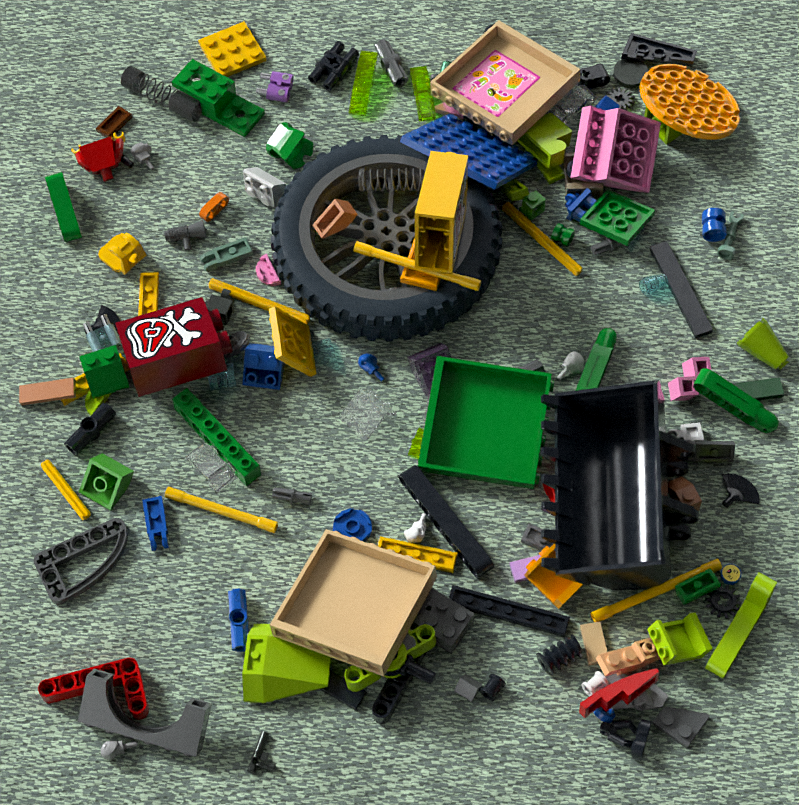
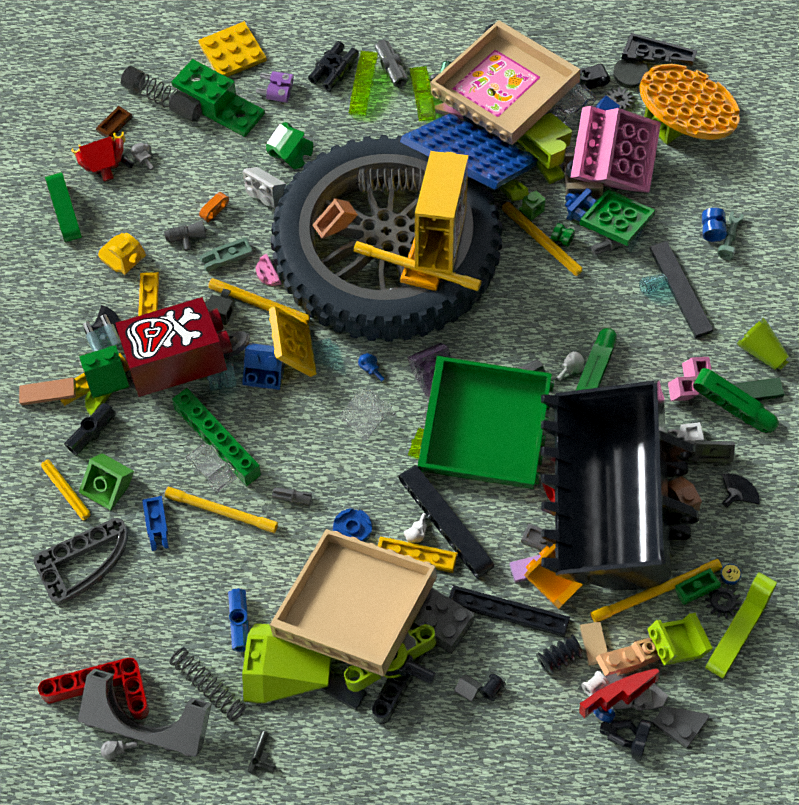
none -> dark grey piece [169,647,246,721]

